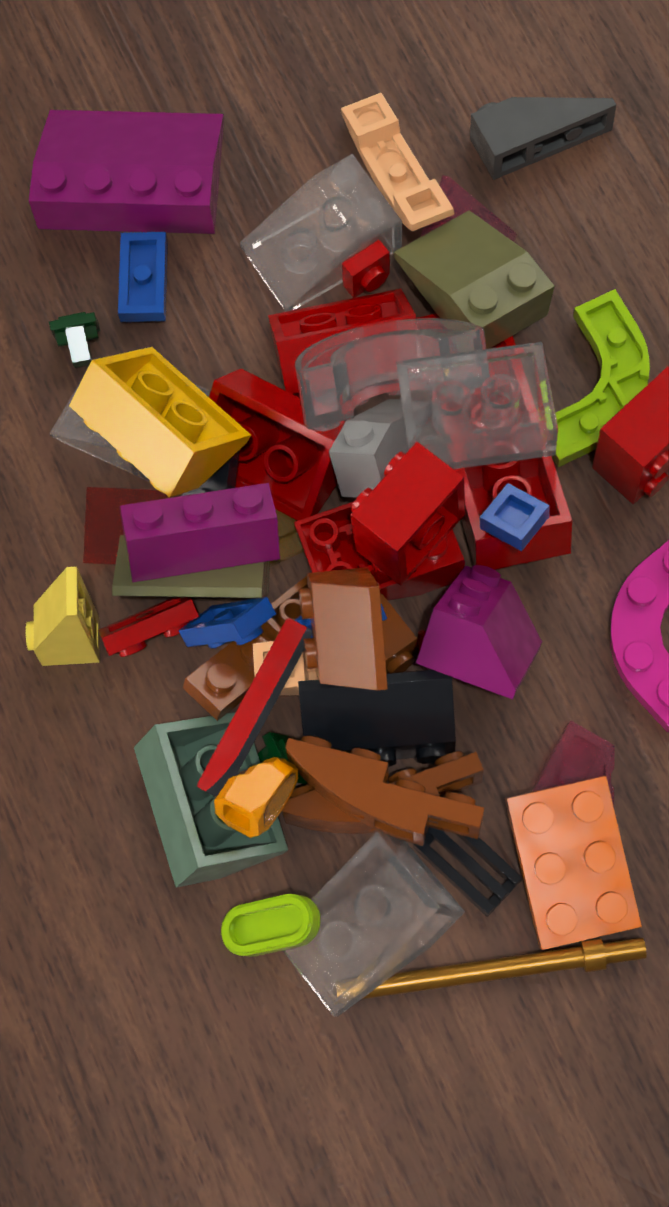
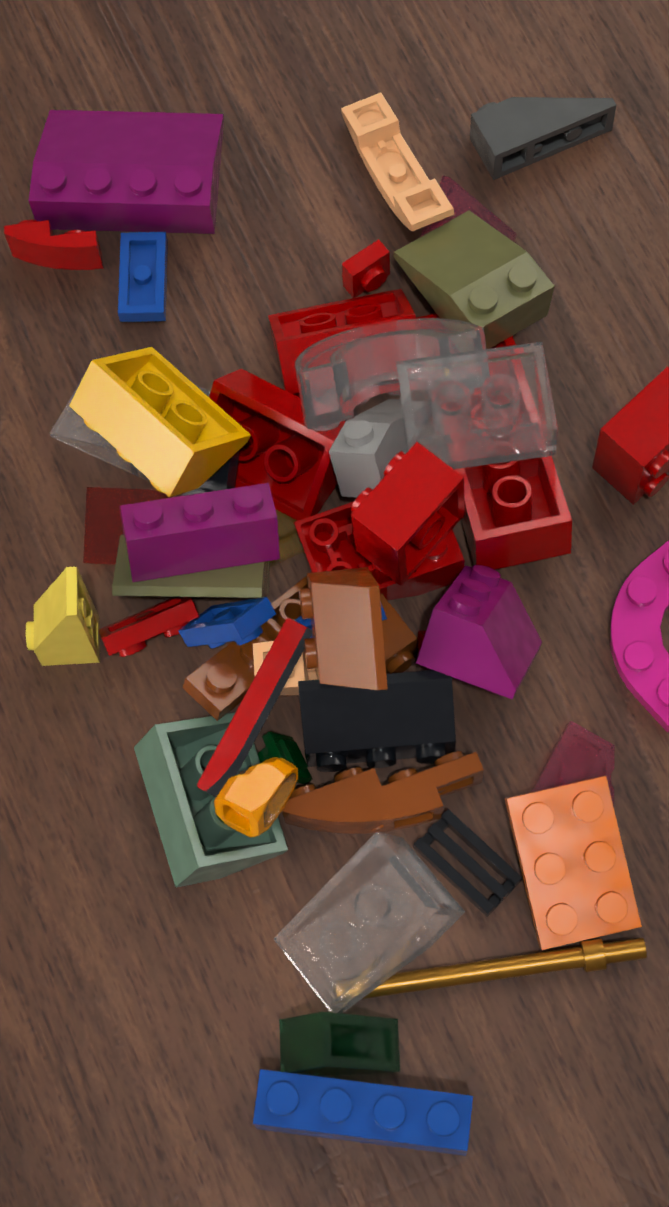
dark green brick [49,312,101,369] -> none
lime tile [221,894,320,957] -> none
clear slope [240,154,402,312] -> none
dark orange slope [285,736,484,846] -> none
blue plate [480,483,550,551] -> none
lime plate [540,289,650,467] -> none
none -> red slope [4,220,104,270]
none -> blue brick [253,1069,473,1156]
none -> clear green slope [279,1012,400,1076]

